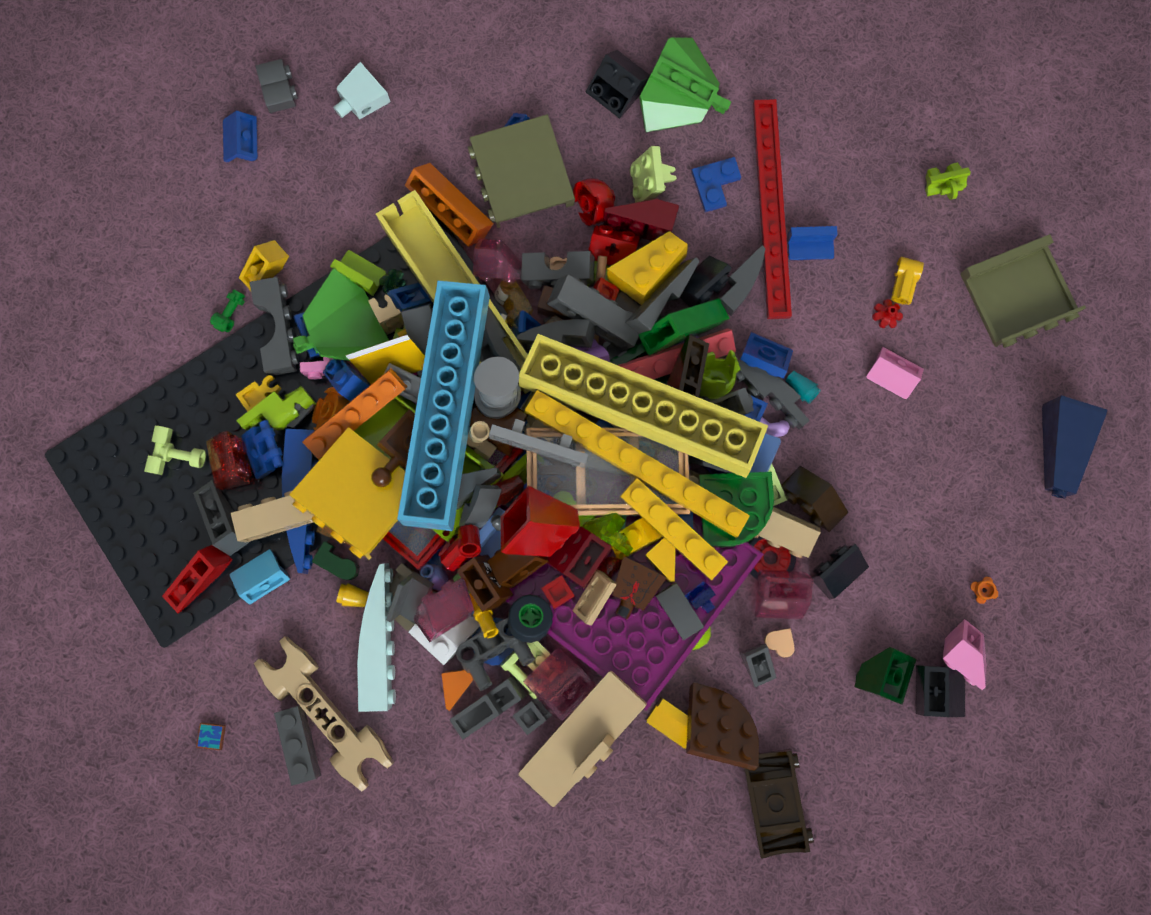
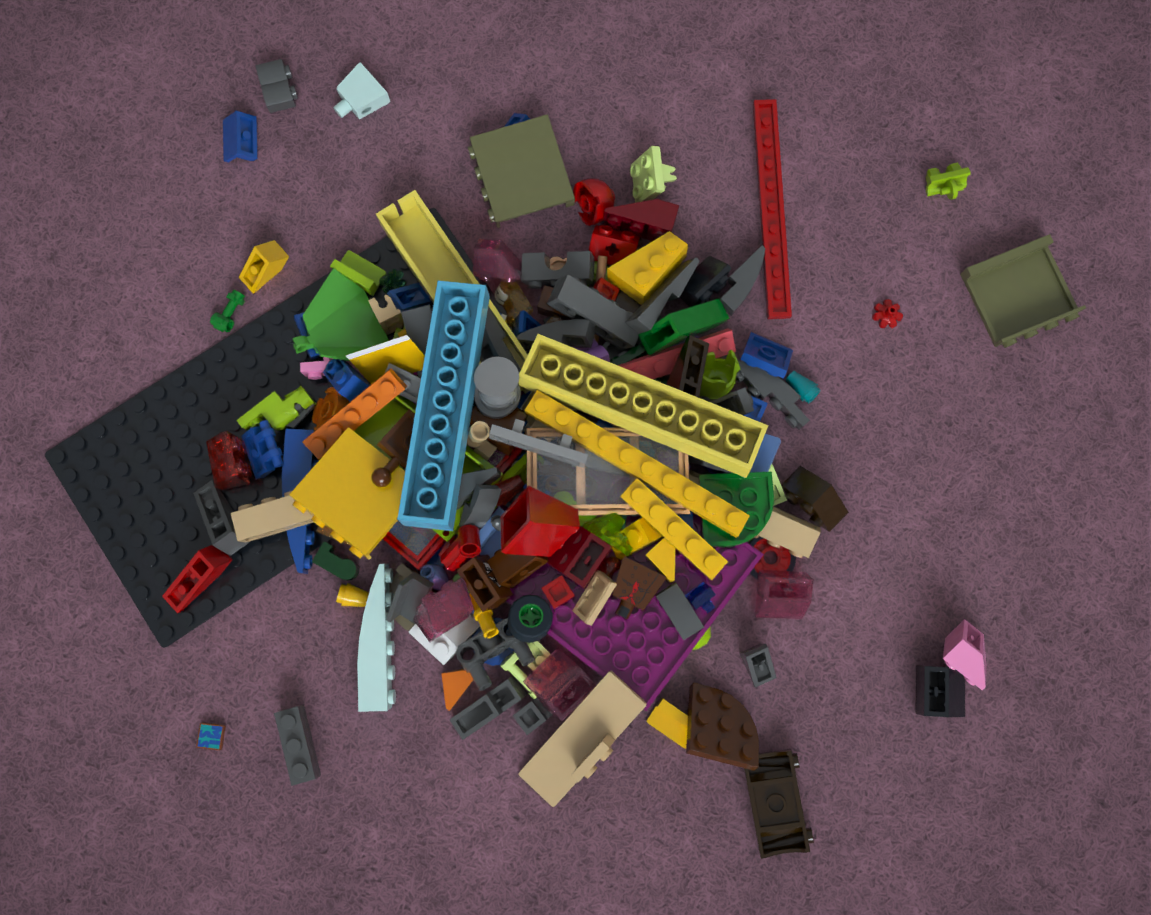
yellowish green bar [144,425,206,475] -> none
medium azure panel [230,550,290,605] -> none
yellow plate [235,375,282,412] -> none
dark grey arch [250,277,299,376] -> none
tan piece [254,636,394,792] -> none
orange brick [404,163,494,247] -> none
black slope [586,50,650,119] -> none
bright green panel [639,37,731,133] -> none
blue plate [691,157,741,212] -> none
lavender arm [760,417,790,437] -> none
light nougat tile [764,628,794,657] -> none
blue panel [787,226,837,260] -> none
black slope [810,544,869,600] -> none
dark green slope [854,647,917,705] -> none
bright pink panel [866,347,924,399] -> none
yellow piece [891,256,924,305] -> none
orange plate [970,577,998,604] -> none
dark blue slope [1042,395,1108,499] -> none

